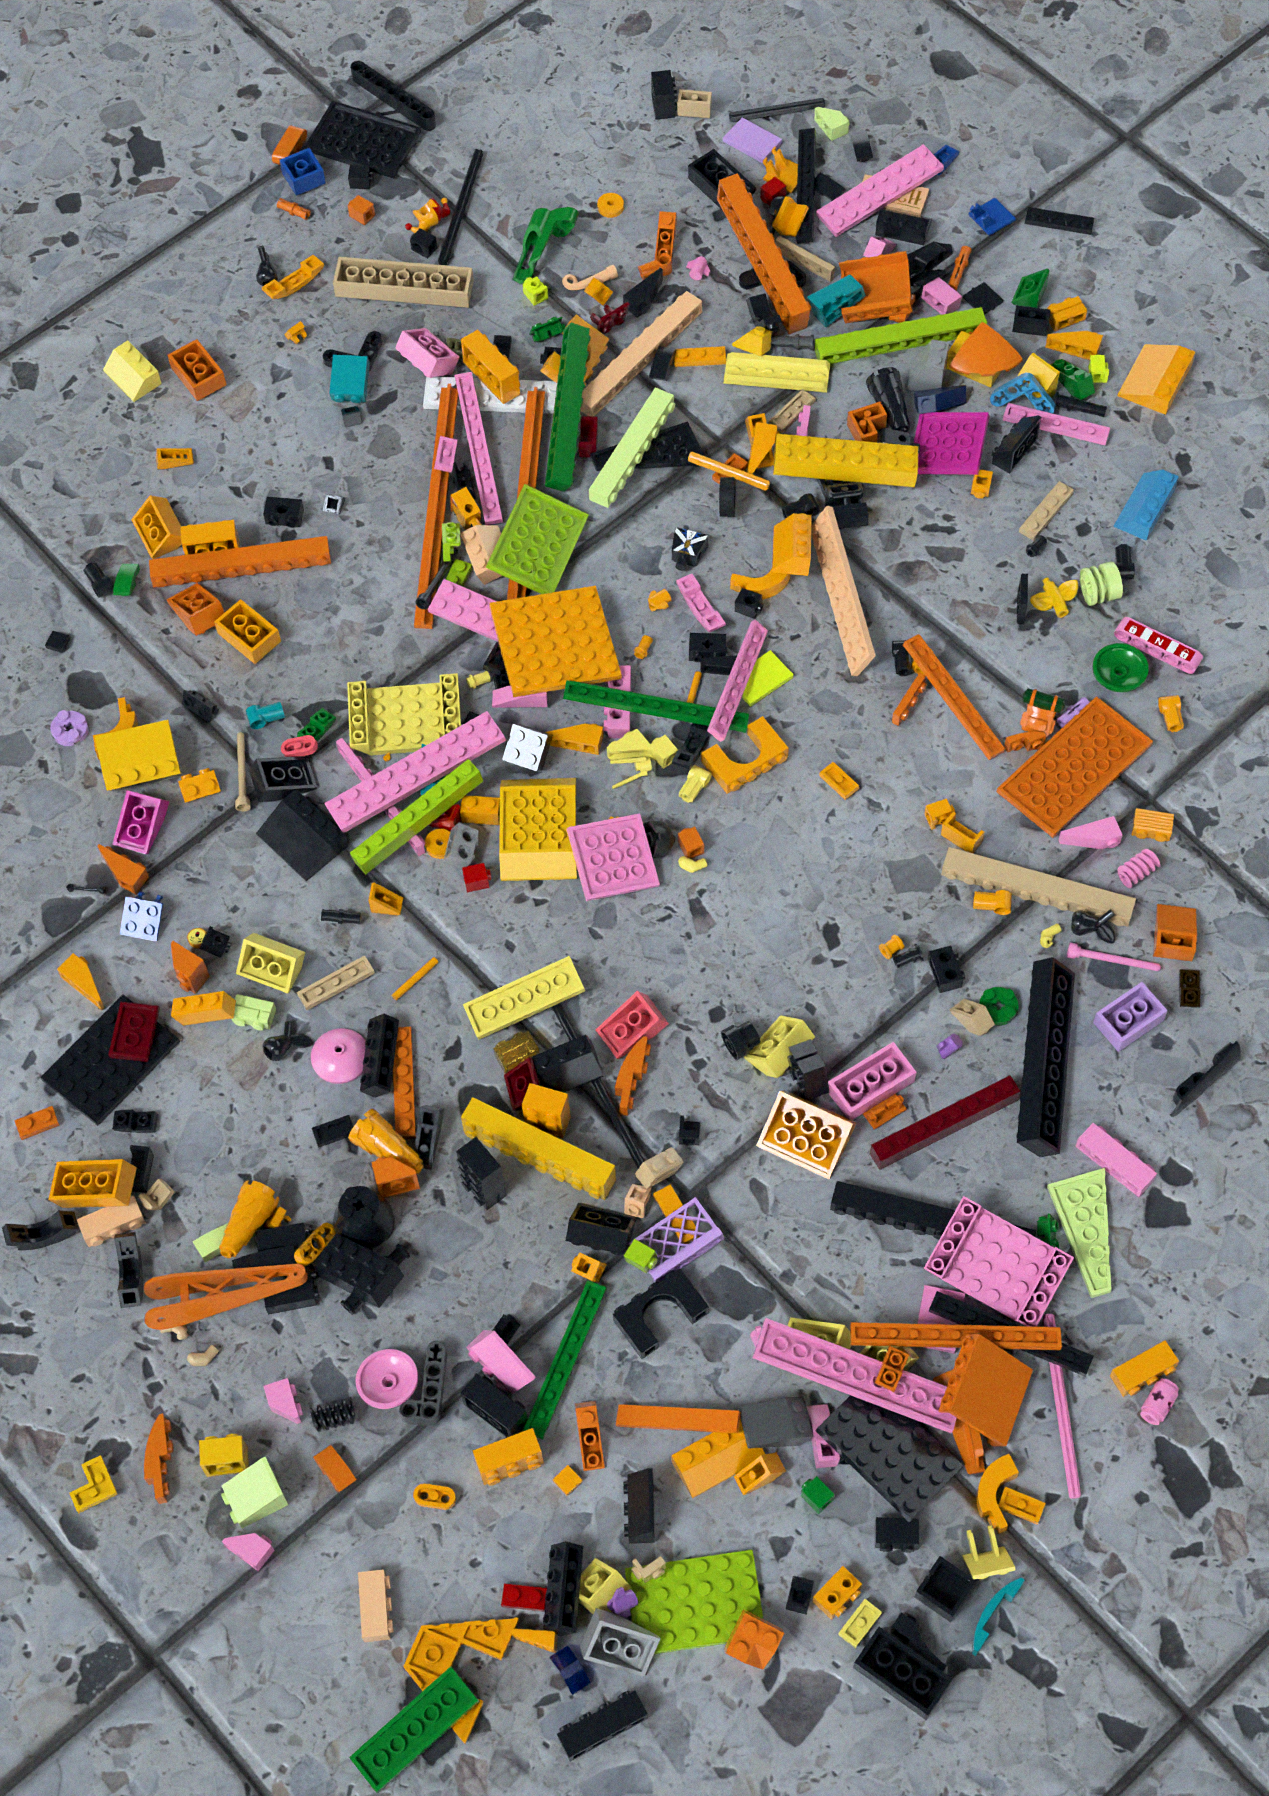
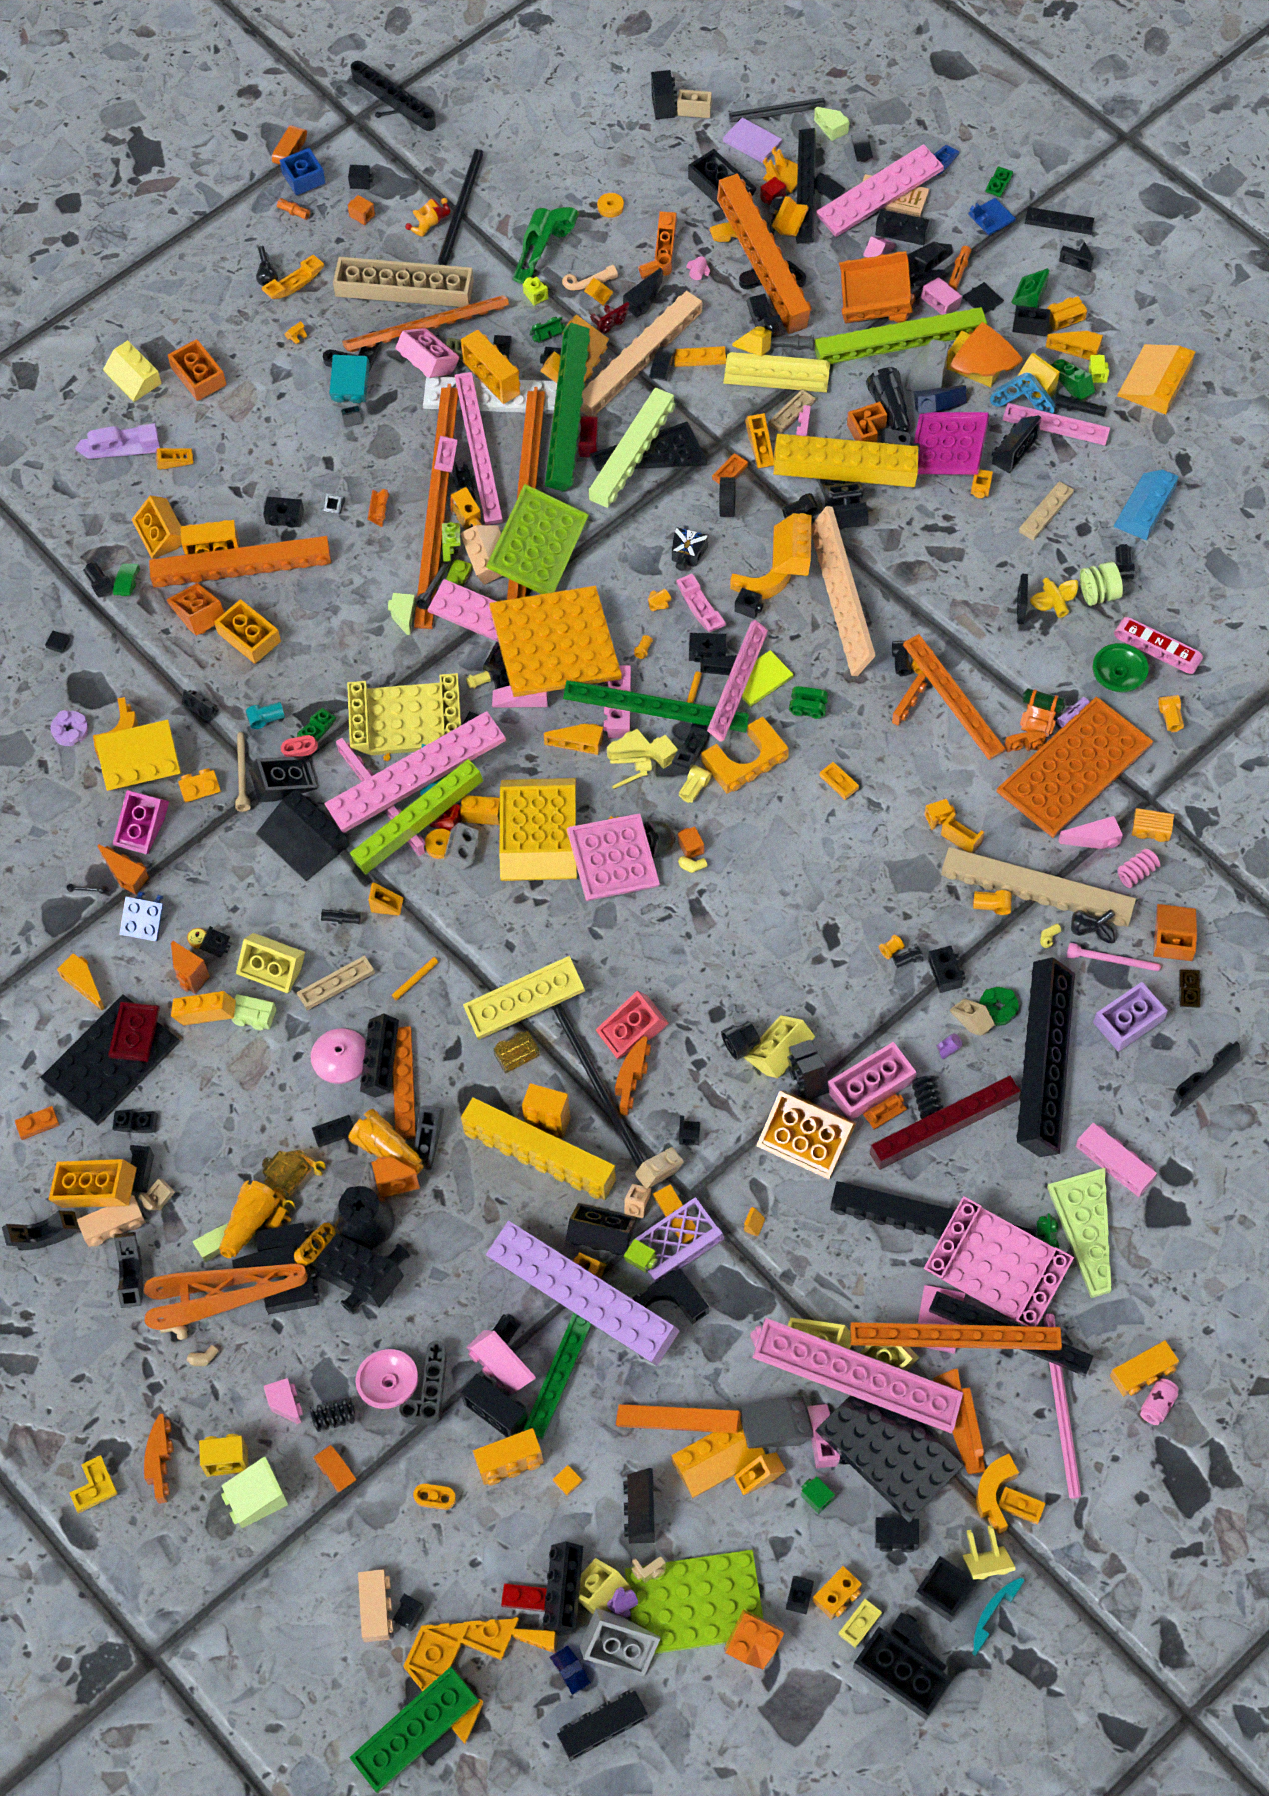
bright pink slope [222,1533,275,1571] -> none
black piece [263,1021,313,1061] -> none
black plate [304,100,421,179] -> none
black brick [410,228,437,259] -> none
black brick [456,1137,506,1210] -> none
red brick [462,863,492,893] -> none
brick [502,724,553,771] -> none
dark red slope [504,1057,539,1111] -> none
black slope [532,1035,604,1093] -> none
orange slope [575,1401,605,1471] -> none
light orange axle [688,452,770,491] -> none
light orange slope [747,422,779,474] -> none
tan plate [776,236,835,282] -> none
teal wedge [807,275,866,328] -> none
orange slope [875,1346,909,1392] -> none
orange panel [938,1334,1033,1447] -> none
black pin [1026,535,1047,557] -> none
none -> lavender panel [75,423,160,459]
none -> clear yellow torso [262,1150,326,1214]
none -> orange plate [342,295,509,352]
none -> orange hinge [367,489,389,527]
none -> yellowish green slope [388,593,416,635]
none -> black panel [393,1593,425,1631]
none -> lavender brick [486,1220,680,1366]
none -> light orange slope [709,222,737,242]
none -> light orange slope [744,1207,765,1236]
none -> green brick [789,686,829,719]
none -> black piece [912,1076,944,1119]
none -> green slope [985,166,1013,198]
none -> black slope [1059,242,1094,272]

